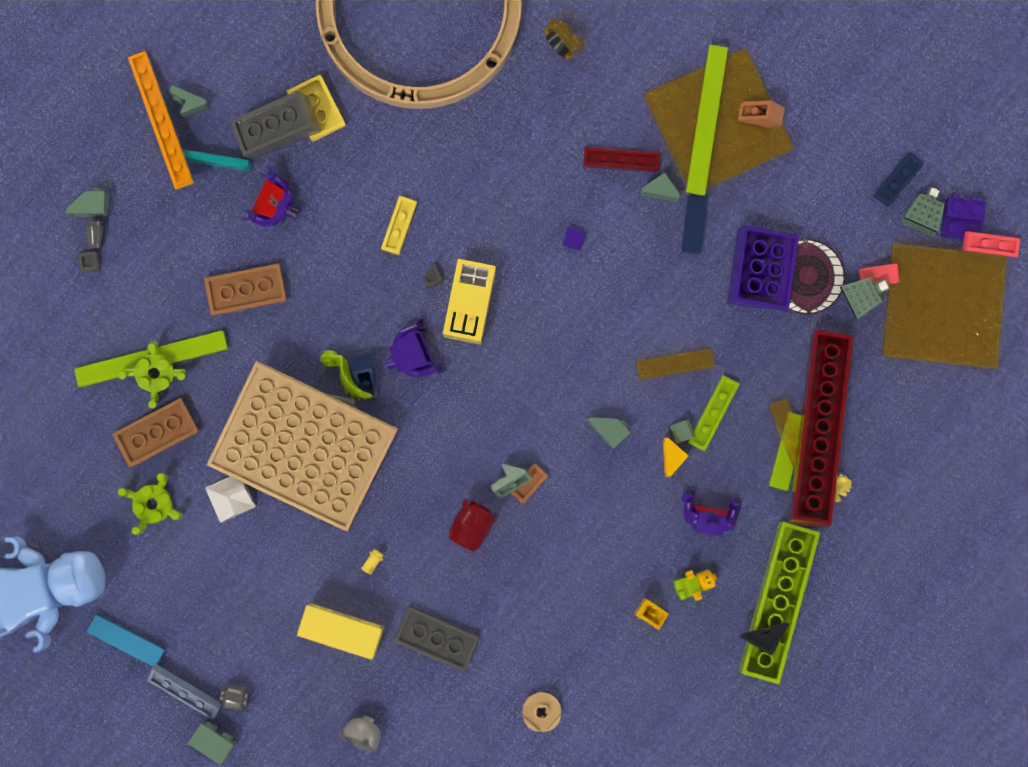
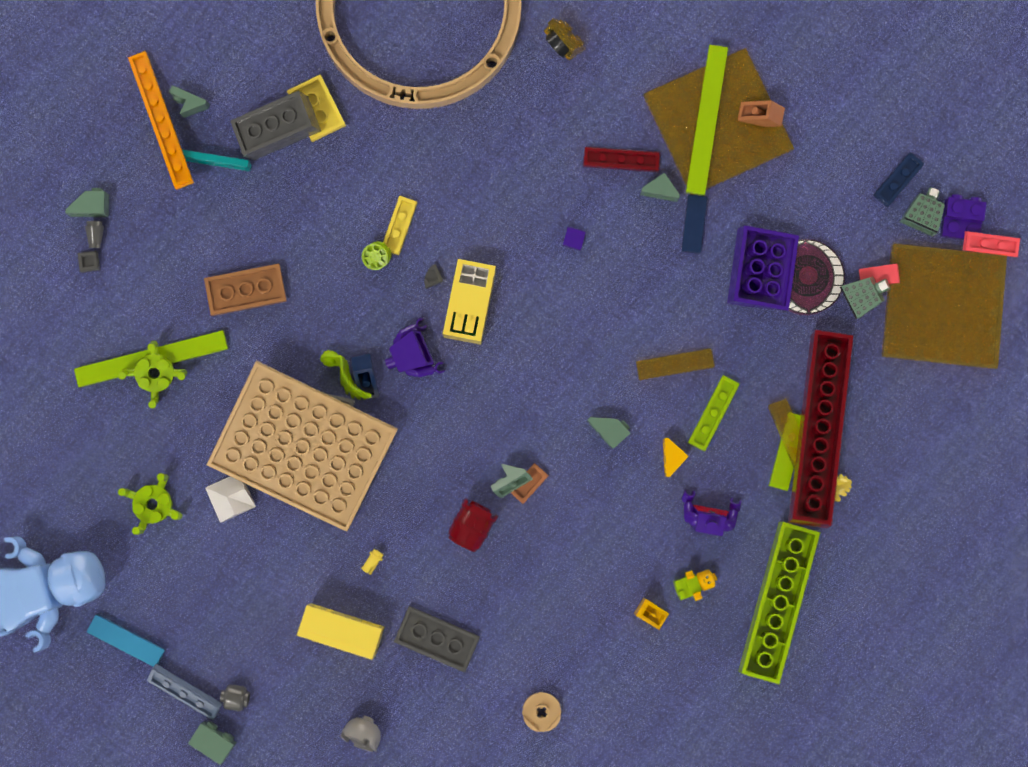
medium nougat plate [112,398,199,468] -> none
torso [241,166,301,227] -> none
sand green tile [670,419,695,444] -> none
black tile [739,622,789,656] -> none
none -> lime wheel [362,241,391,270]

